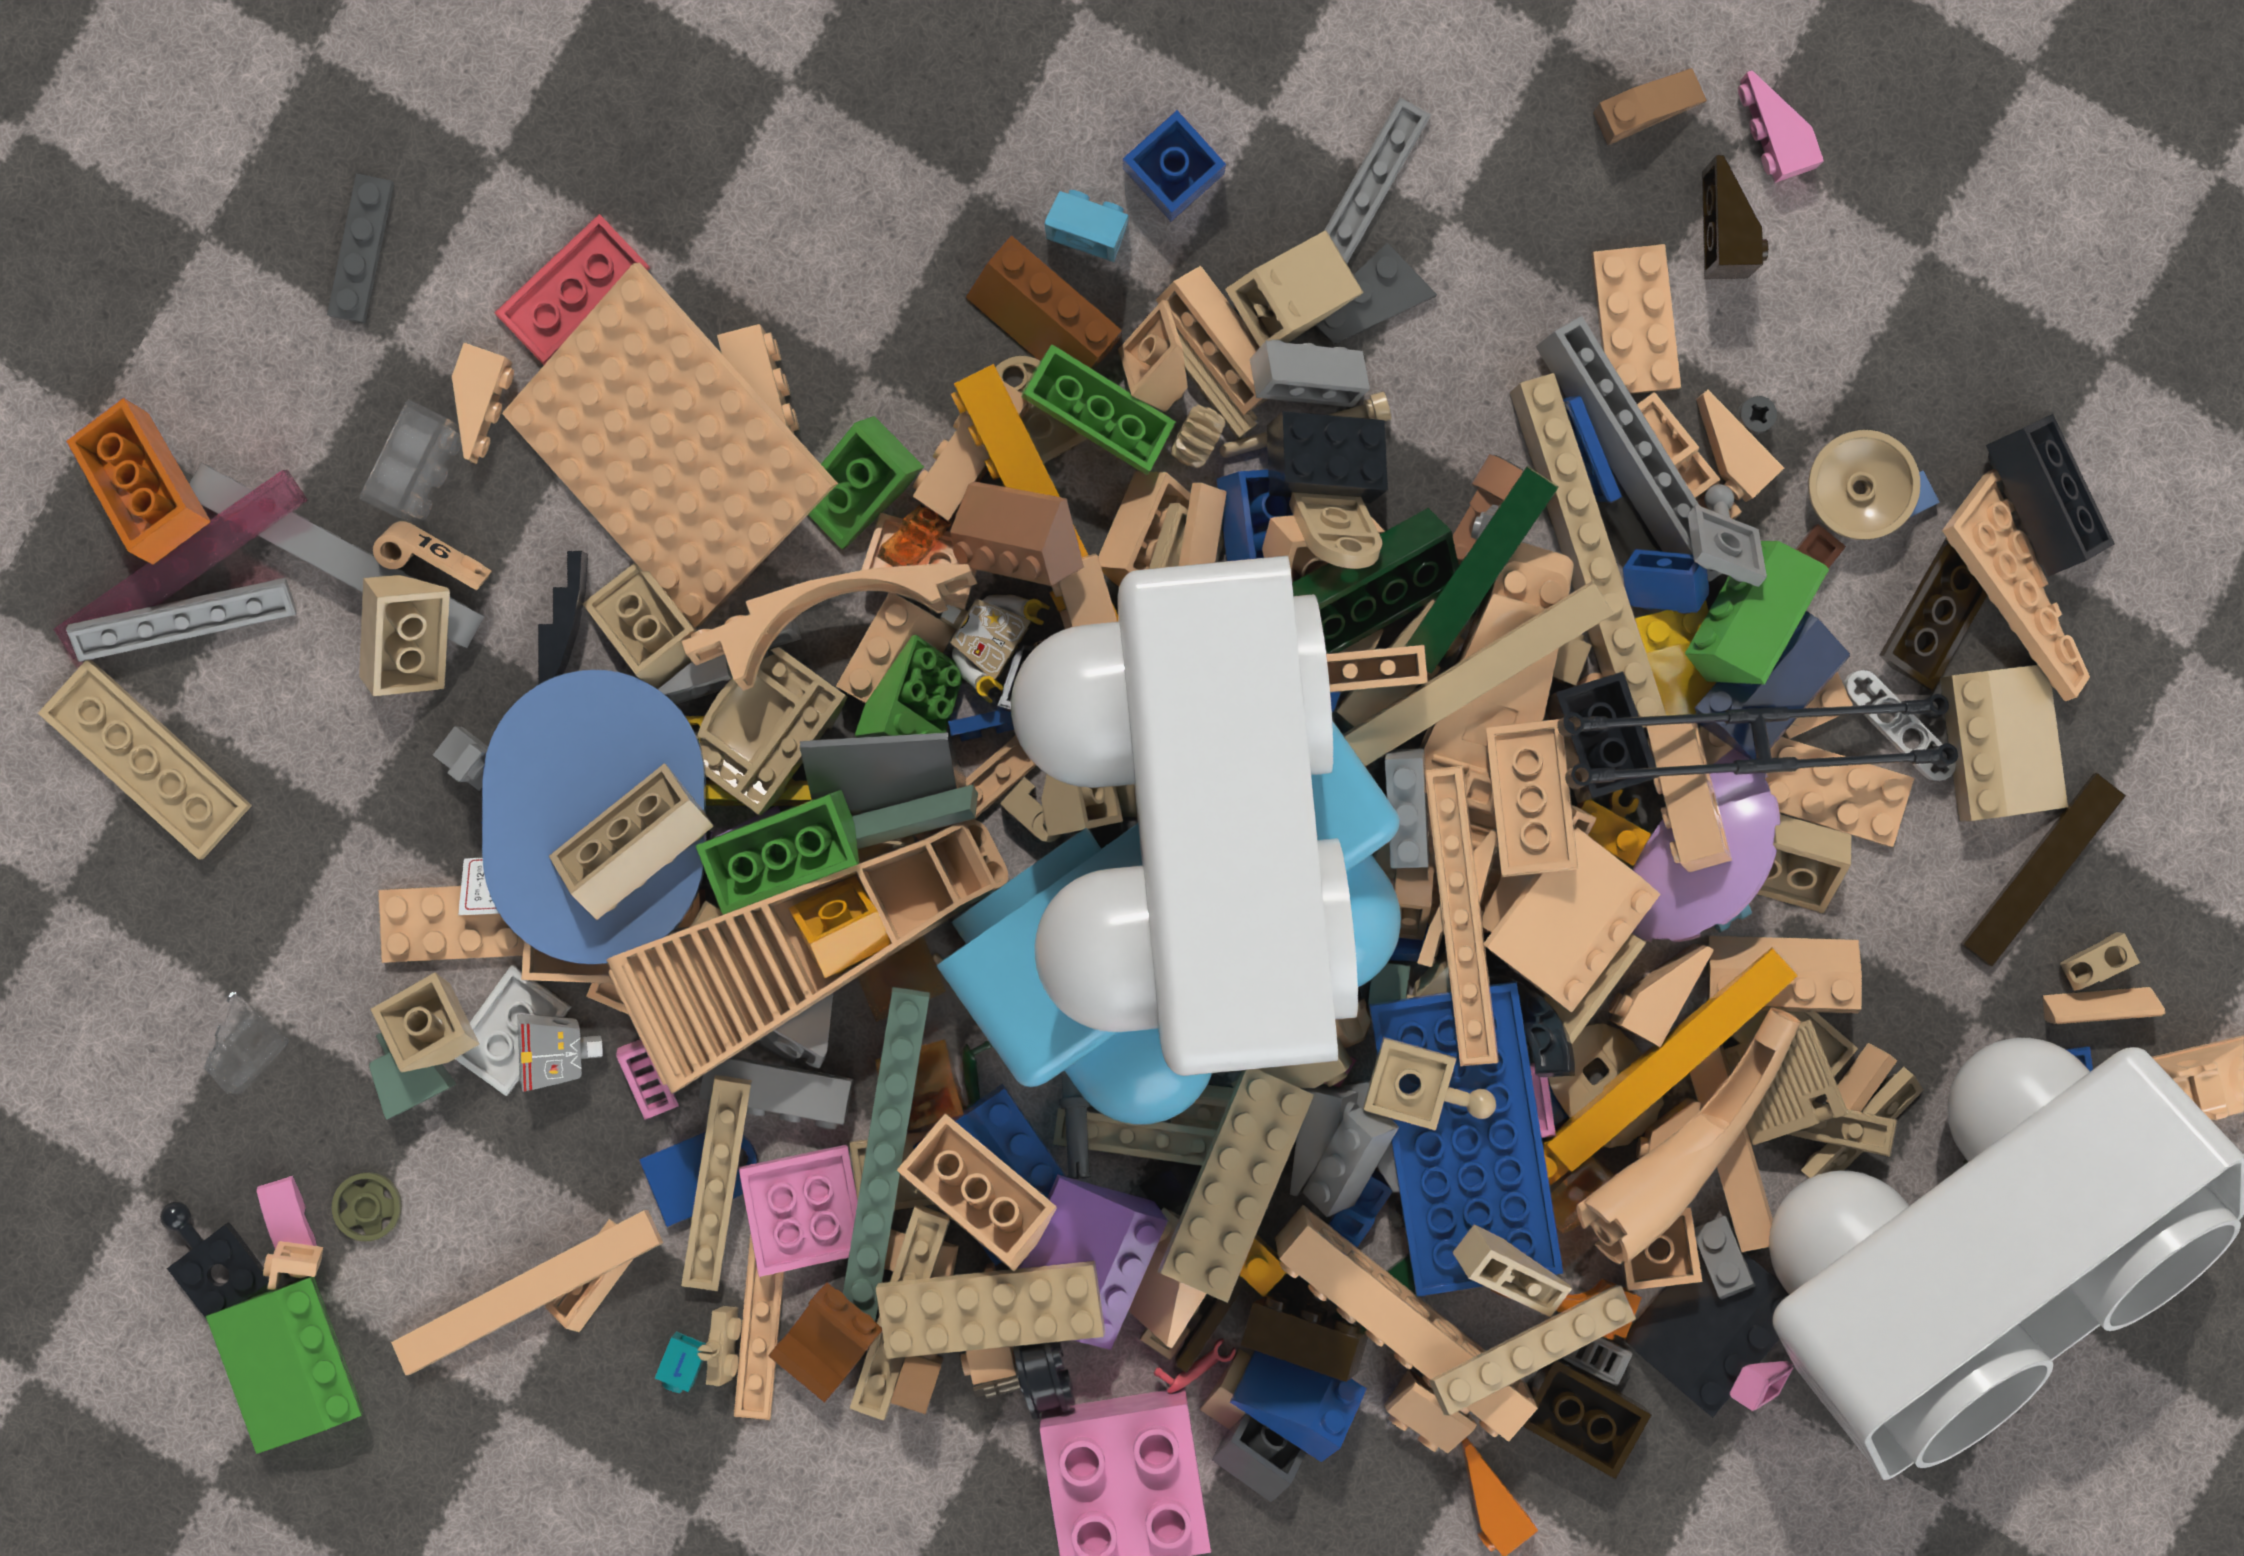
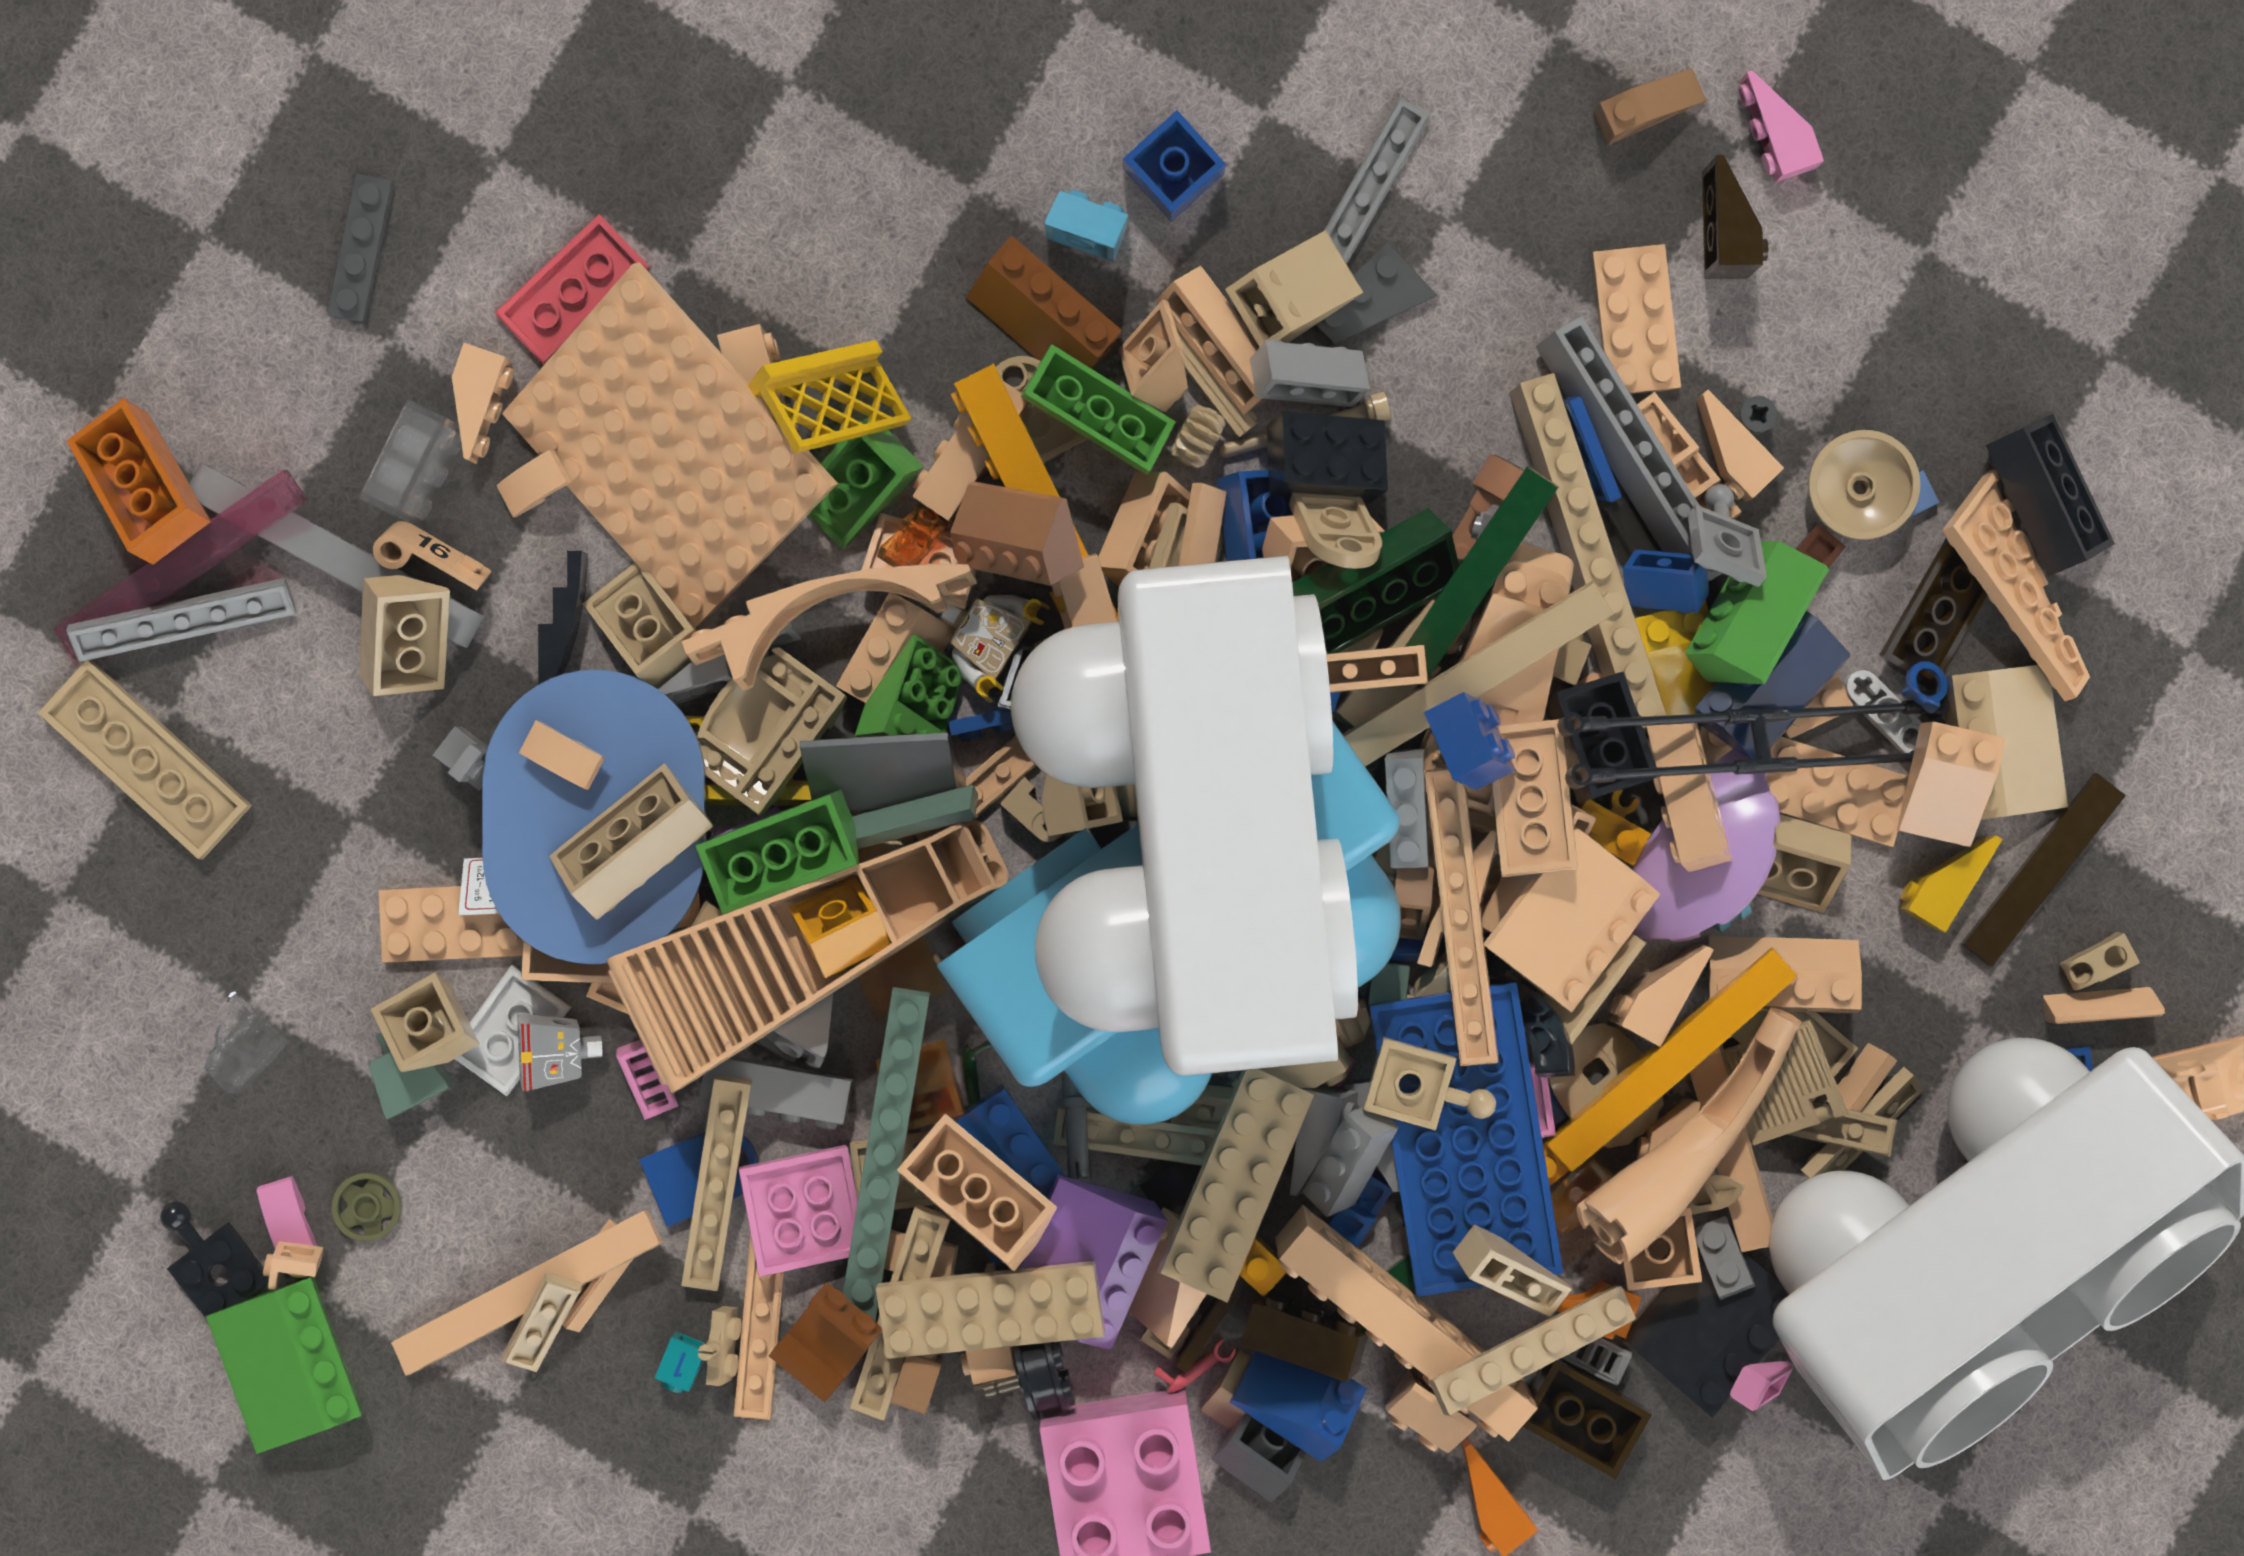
none -> light nougat slope [496,450,571,518]
none -> tan tile [502,1272,581,1372]
none -> light nougat slope [519,720,606,790]
none -> yellow fence [747,340,912,453]
none -> blue brick [1424,692,1516,790]
none -> tan plate [1688,1170,1745,1214]
none -> light nougat slope [1897,722,2006,847]
none -> yellow slope [1899,835,2003,933]
none -> blue piece [1902,661,1948,713]

